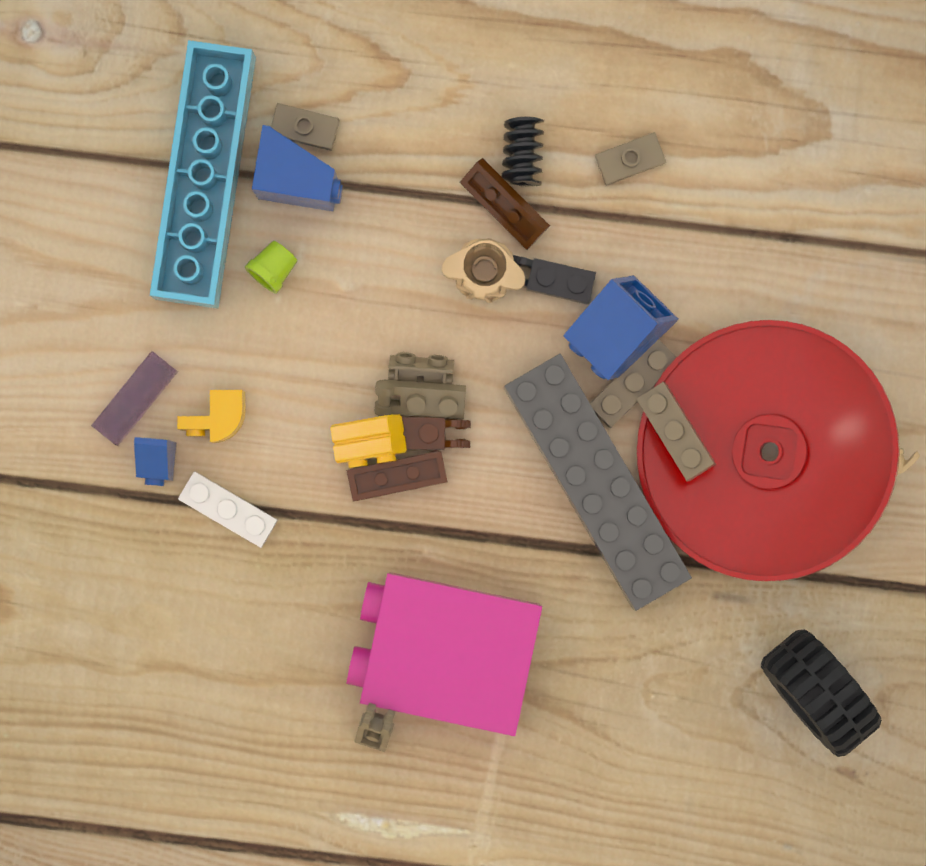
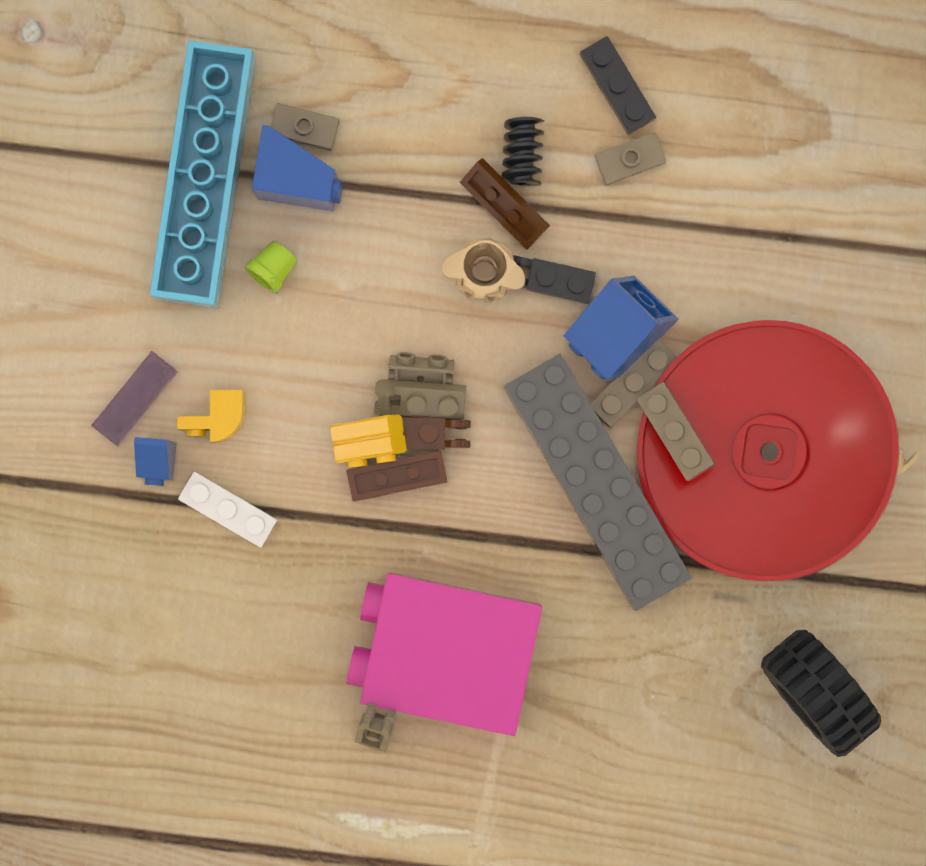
none -> black plate [579,36,656,135]

